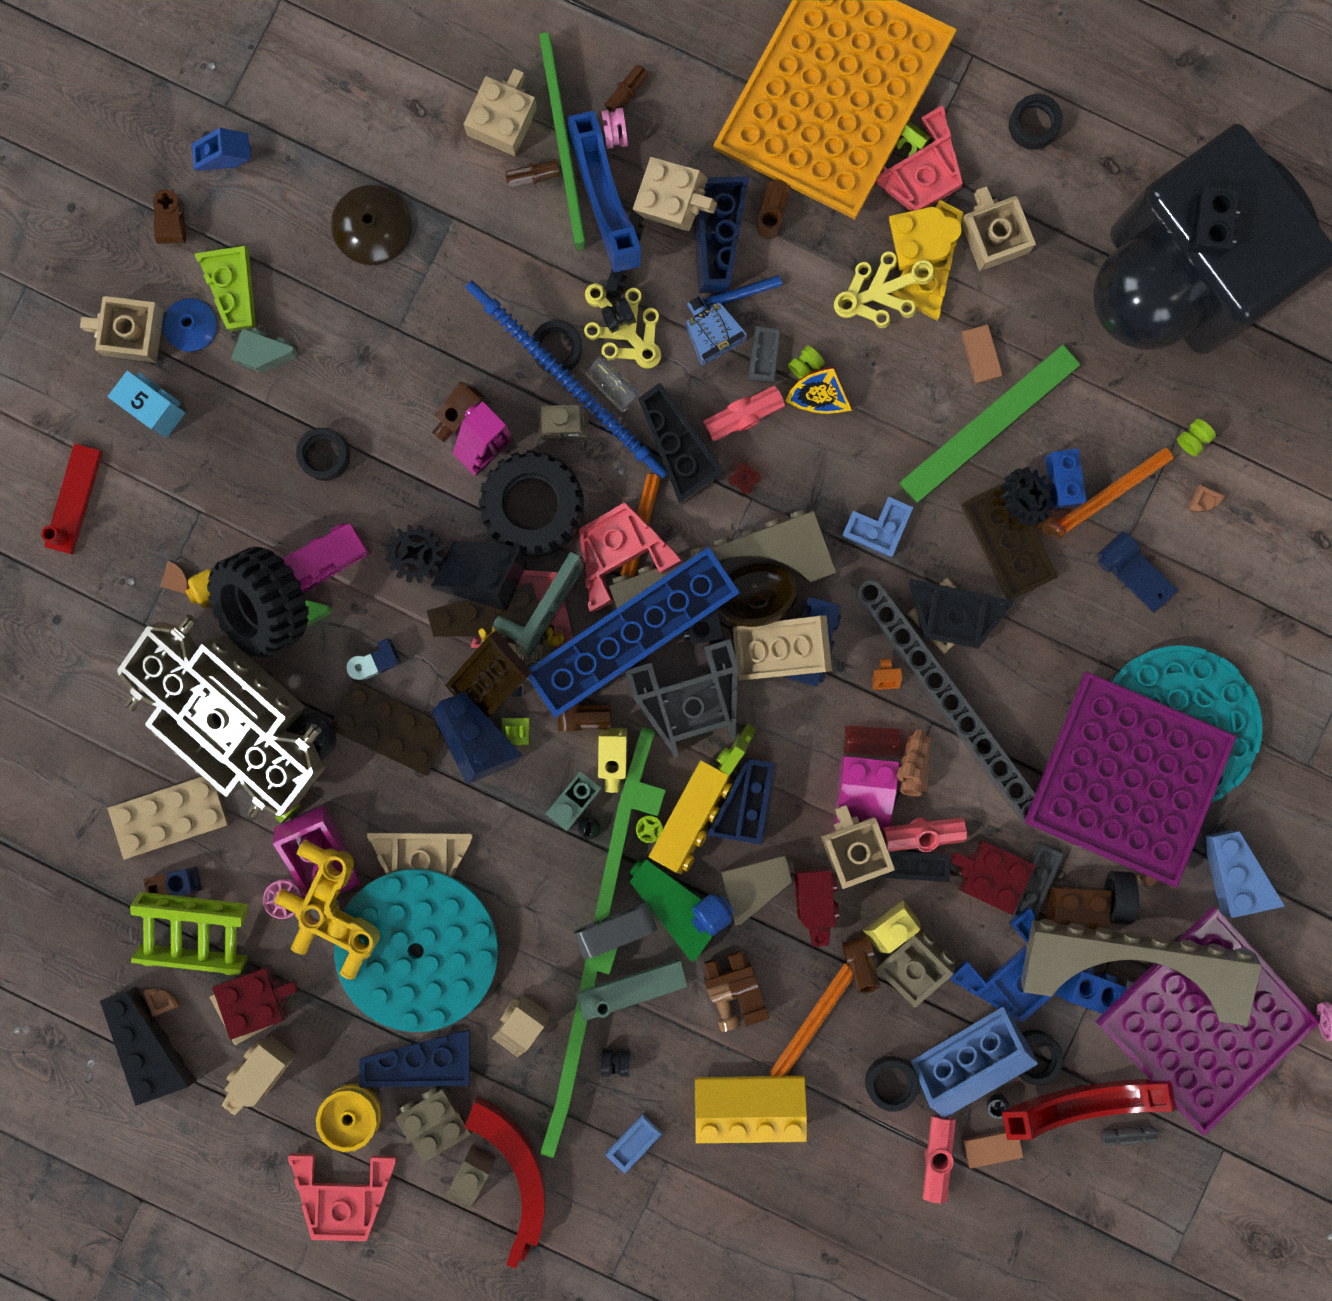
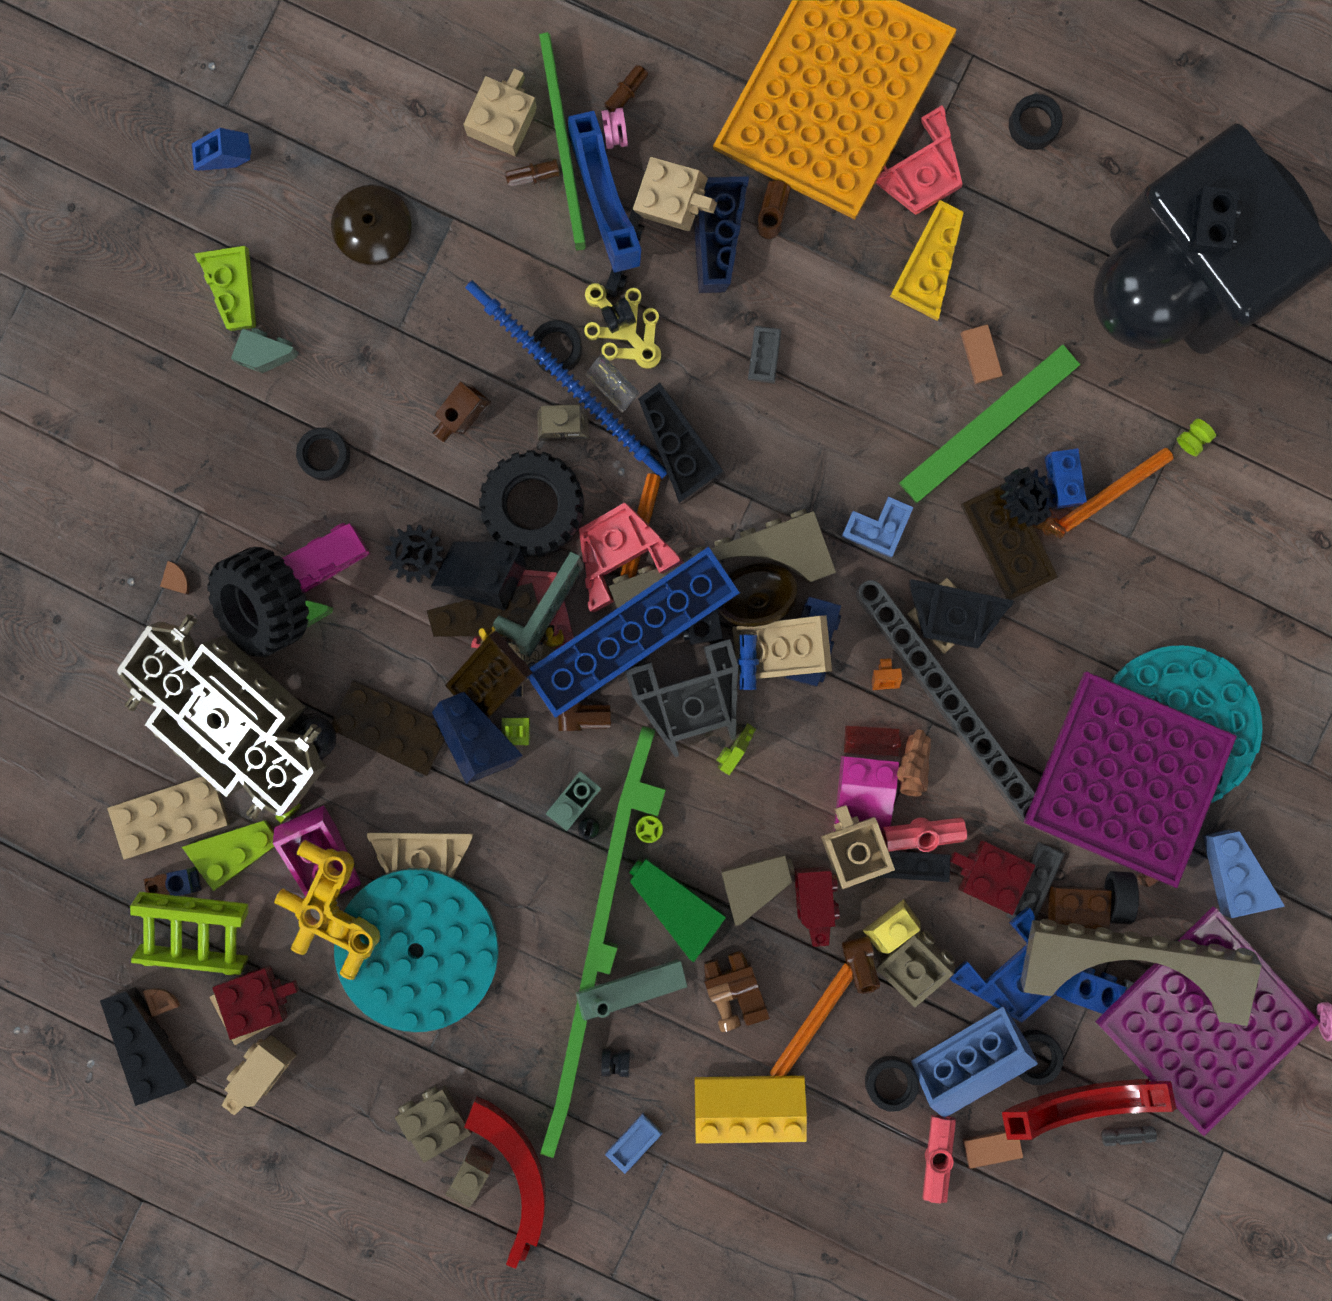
red piece [41,443,103,555] -> none
tan hinge [80,296,164,363] -> none
medium azure brick [107,371,186,438] -> none
reddish brown piece [153,189,187,244] -> none
blue dish [163,298,217,352] -> none
yellow head [185,569,212,609] -> none
bright pink wheel [263,879,305,919] -> none
coral wing [288,1153,397,1241] -> none
yellow wheel [316,1083,383,1152] -> none
leg [347,639,402,680] -> none
dark blue wing [359,1029,471,1087] -> none
dark pink wedge [453,401,513,476] -> none
tan wedge [492,994,550,1057] -> none
dark grey beam [574,903,657,959] -> none
light yellow torso [598,727,628,793] -> none
yellow brick [648,760,733,874] -> none
medium blue torso [686,296,747,366] -> none
blue head [691,894,734,936] -> none
coral piece [702,386,785,443] -> none
blue bar [703,275,782,308] -> none
dark blue wedge [707,758,778,845] -> none
clear red plate [728,463,761,495] -> none
shield [785,367,852,414] -> none
lime wheel [788,345,826,379] -> none
light yellow plant [834,252,934,328] -> none
yellow plate [889,207,961,271] -> none
lime tile [897,122,931,156] -> none
tan hinge [961,186,1036,272] -> none
black hinge [987,1094,1009,1119] -> none
dark blue door [1097,531,1178,613] -> none
nougat tile [1187,484,1225,512] -> none
none -> lime wing [182,820,275,891]
none -> blue pin [737,634,759,690]

